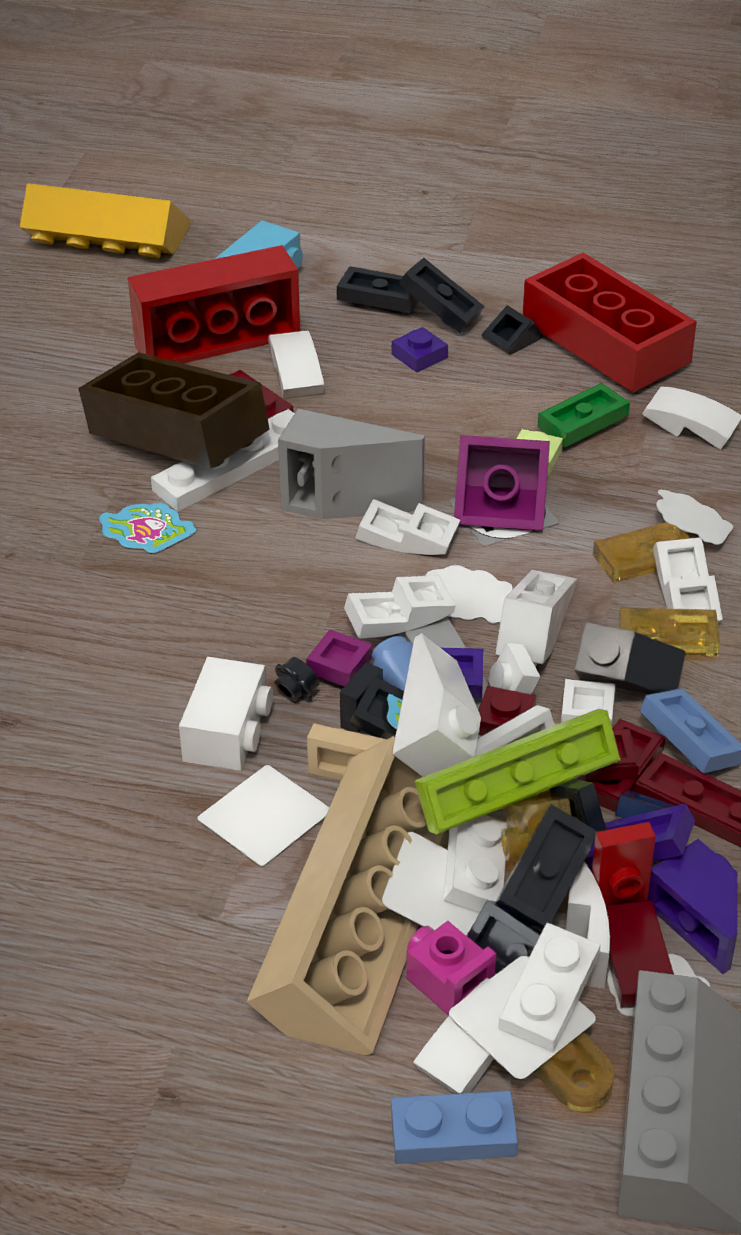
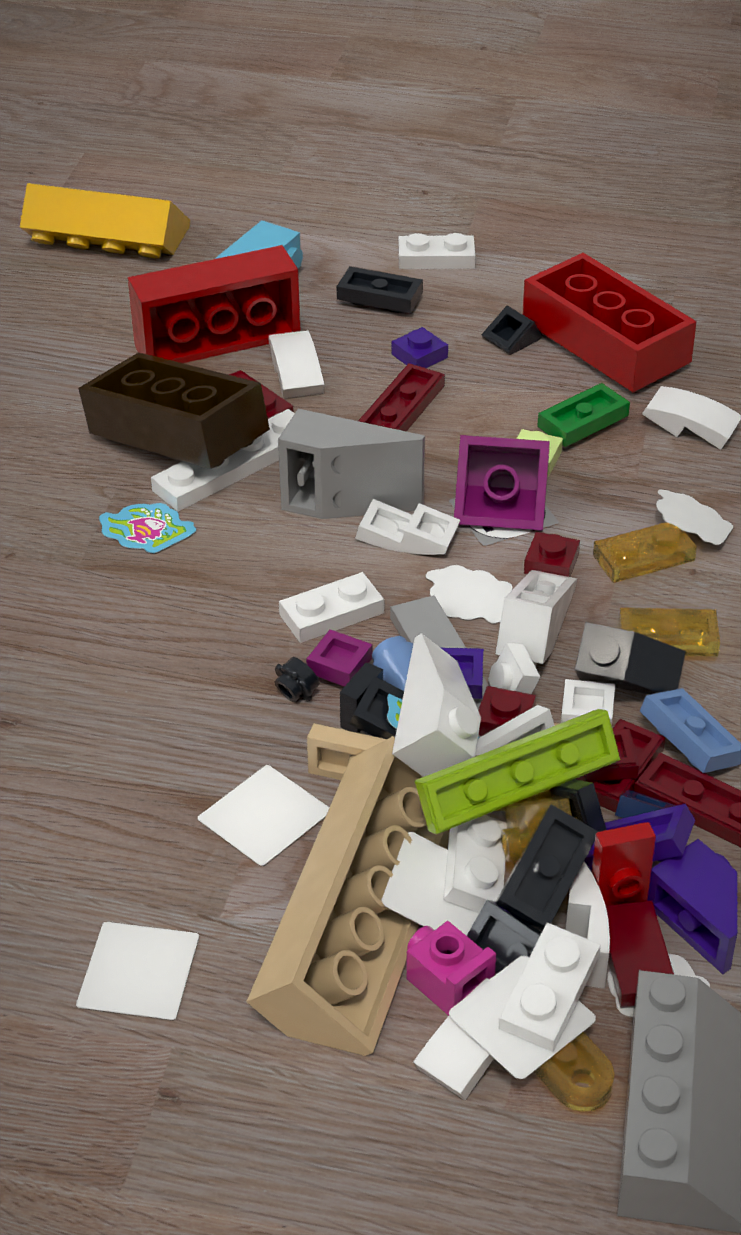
white brick [179,657,273,771] -> none
white slope [344,575,456,639] -> none
medium blue plate [391,1091,518,1164] -> none
black plate [399,258,485,333] -> none
white slope [653,537,723,628] -> none
none -> white sticker [76,922,199,1020]
none -> white plate [279,572,384,643]
none -> dark red tile [358,363,445,432]
none -> white plate [398,233,475,269]
none -> dark red plate [524,532,580,577]

